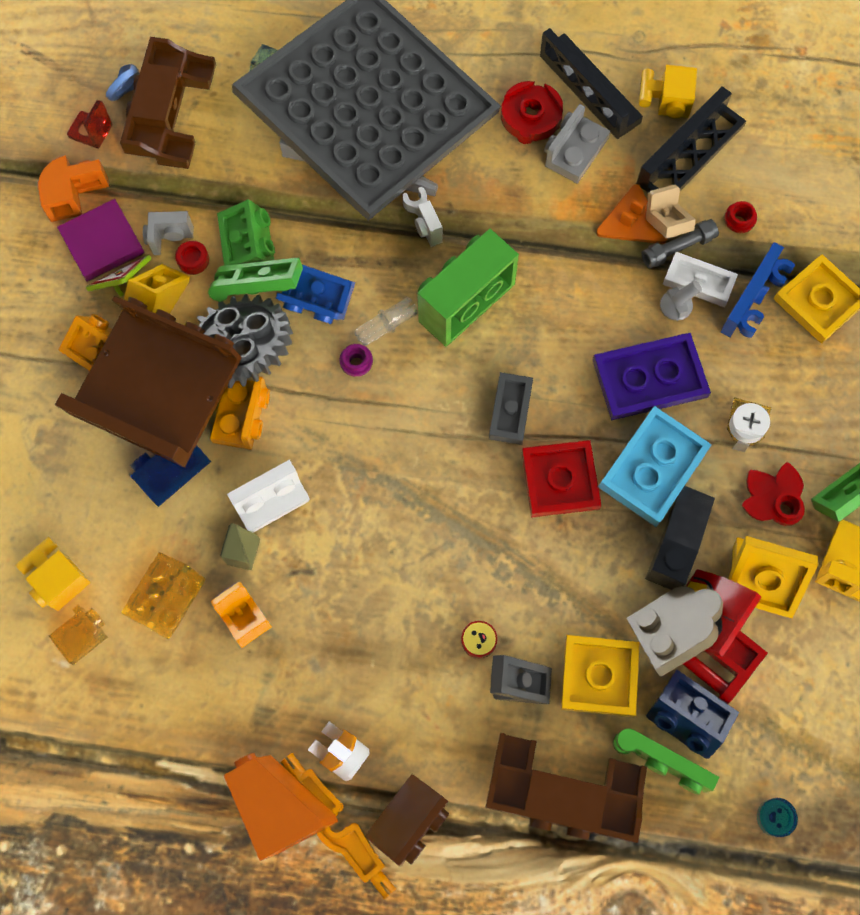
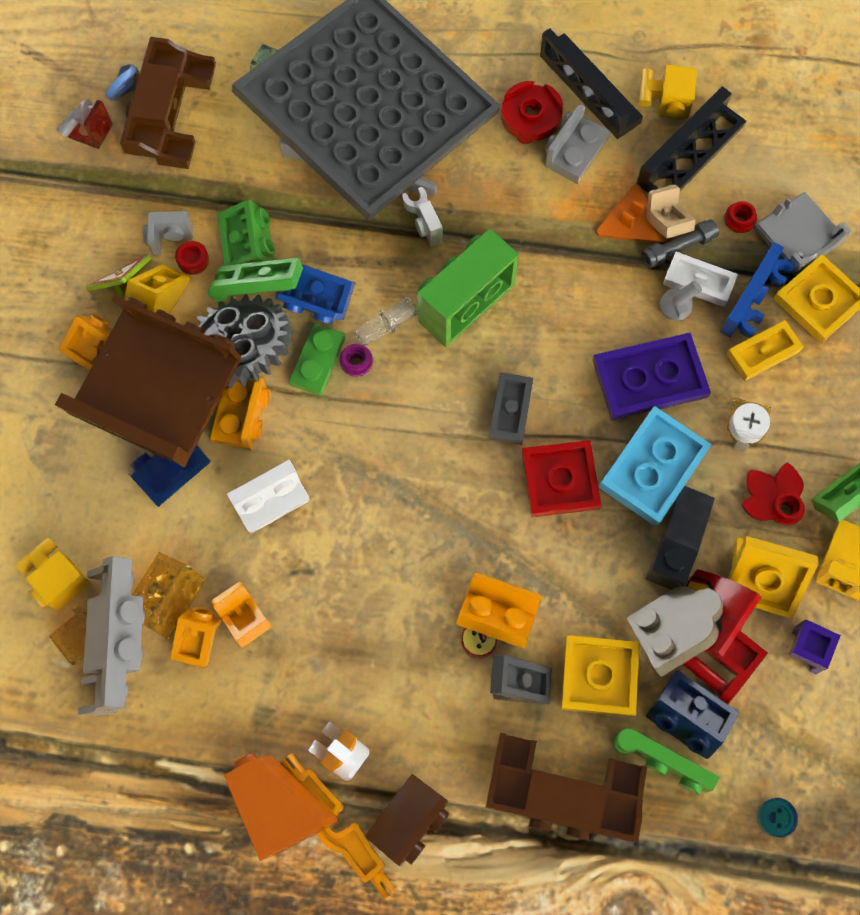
orange brick [38,155,109,222] -> none
magenta tile [57,198,145,282] -> none
olive slope [220,523,260,570] -> none
none -> light grey plate [57,99,100,137]
none -> light grey bracket [78,556,145,716]
none -> light orange bracket [170,607,222,668]
none -> bright green plate [289,323,346,396]
none -> light orange bracket [456,572,542,649]
none -> yellow plate [726,320,804,382]
none -> light grey piece [753,192,851,276]
none -> dark purple panel [789,620,841,674]

